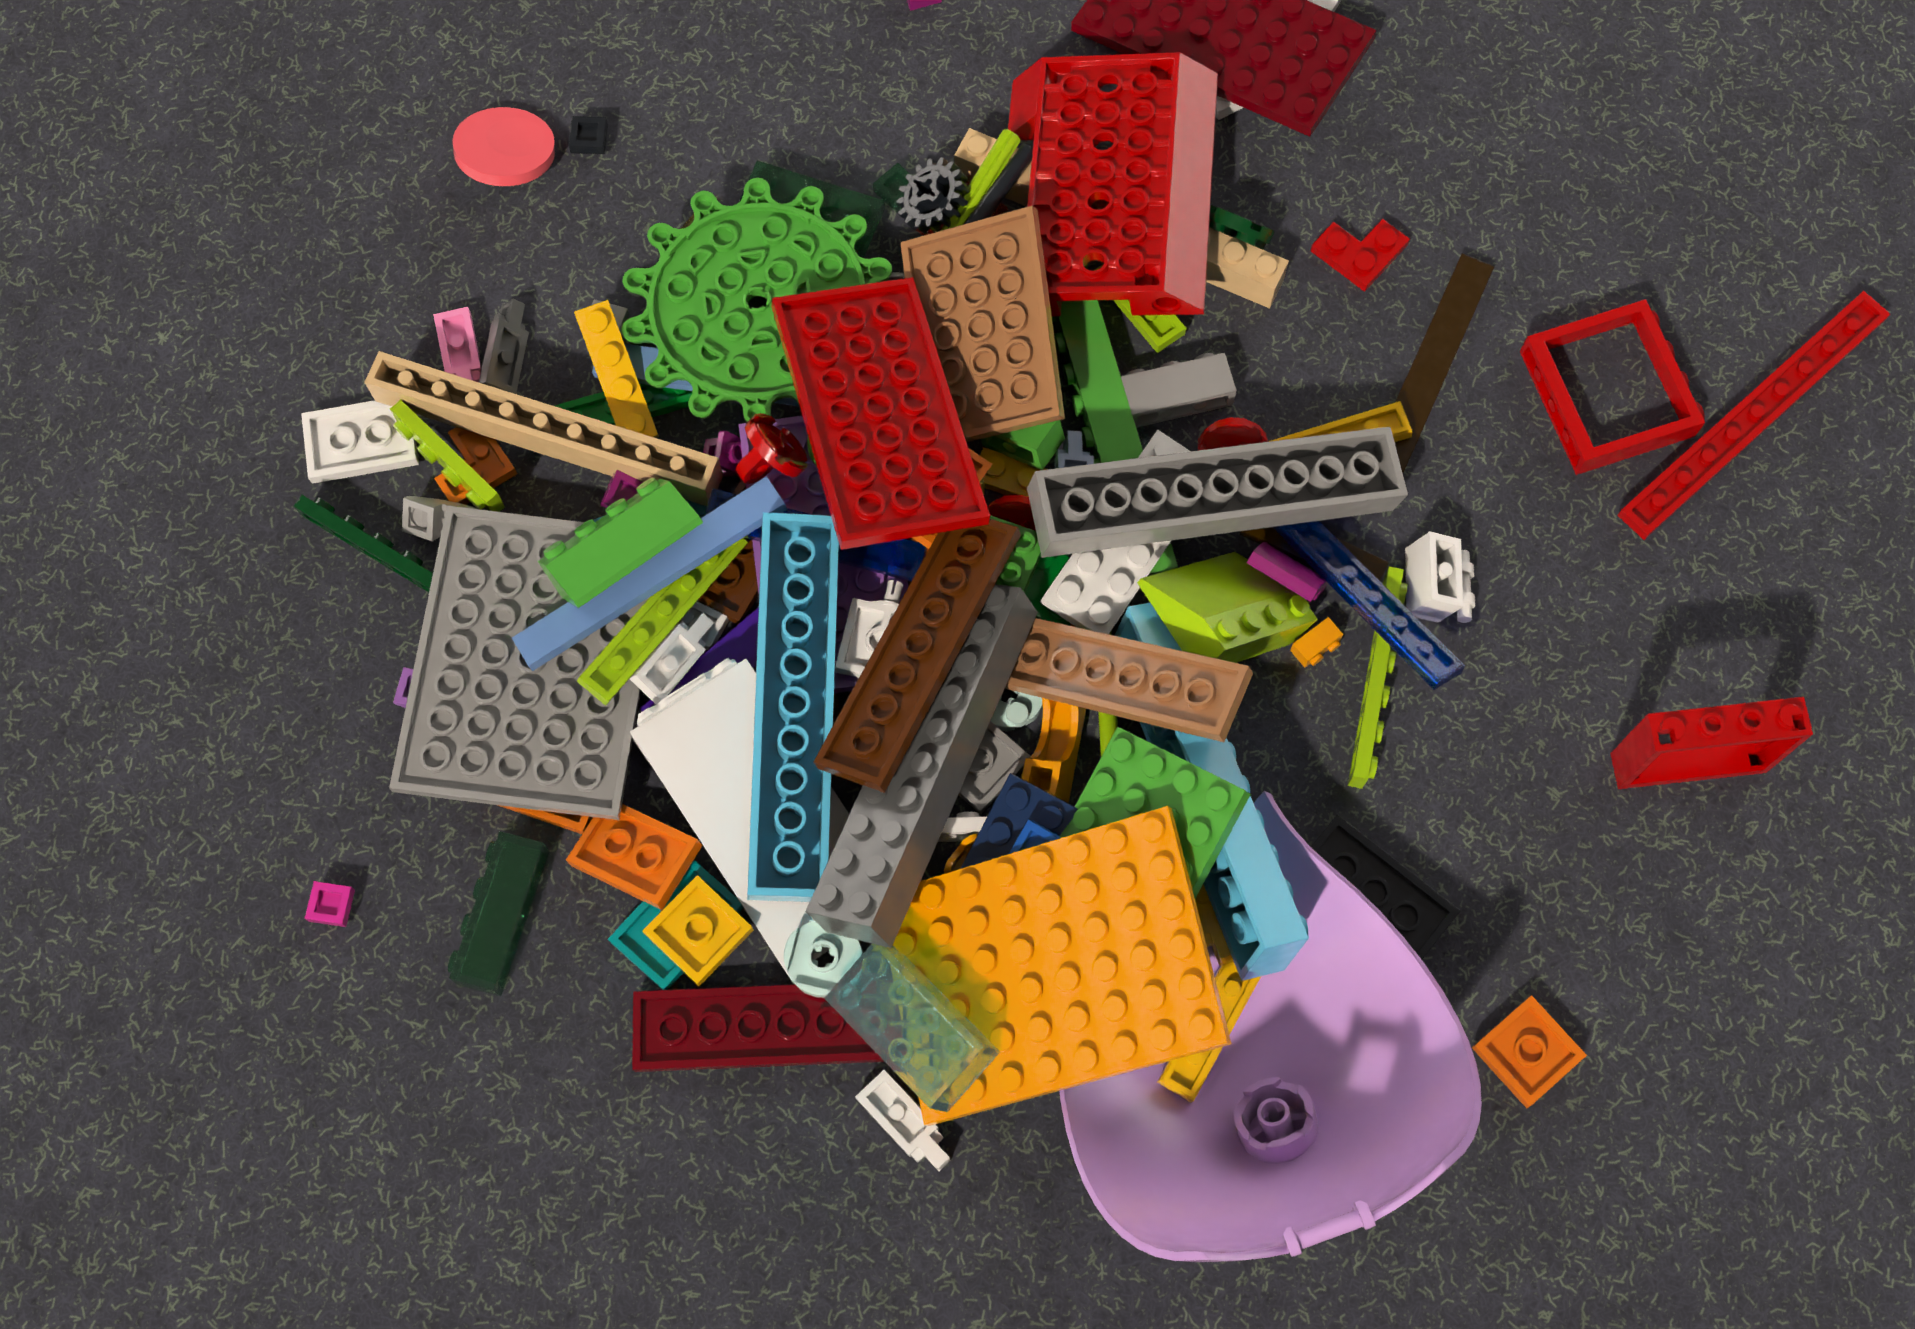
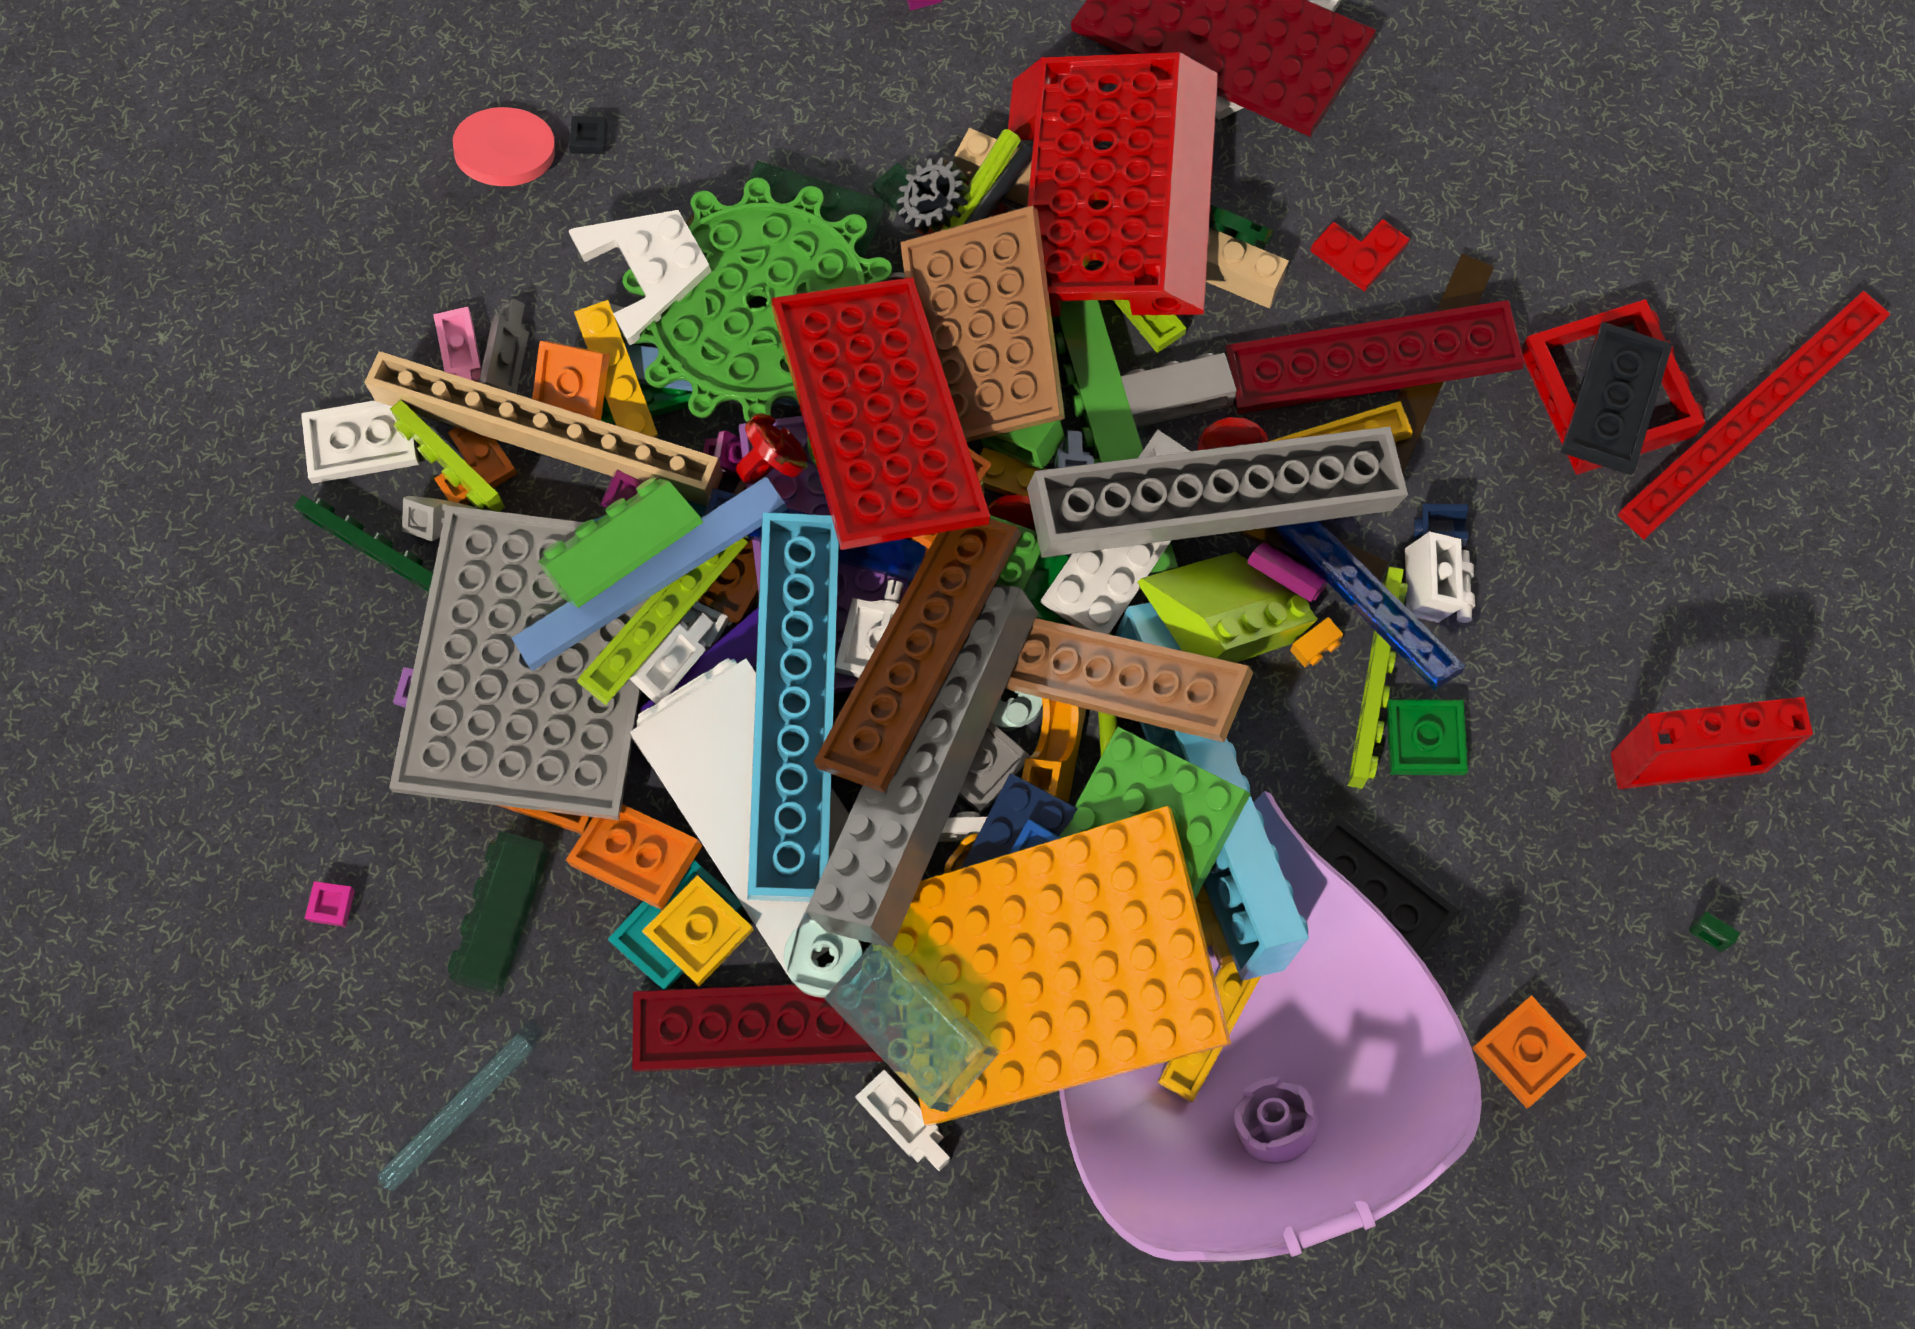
none -> clear light blue axle [377,1035,533,1191]
none -> orange plate [532,341,610,421]
none -> white wing [569,210,711,345]
none -> dark red plate [1225,300,1525,414]
none -> green plate [1386,699,1468,775]
none -> dark blue window [1414,504,1468,550]
none -> black plate [1560,322,1673,475]
none -> dark green tile [1689,911,1741,952]

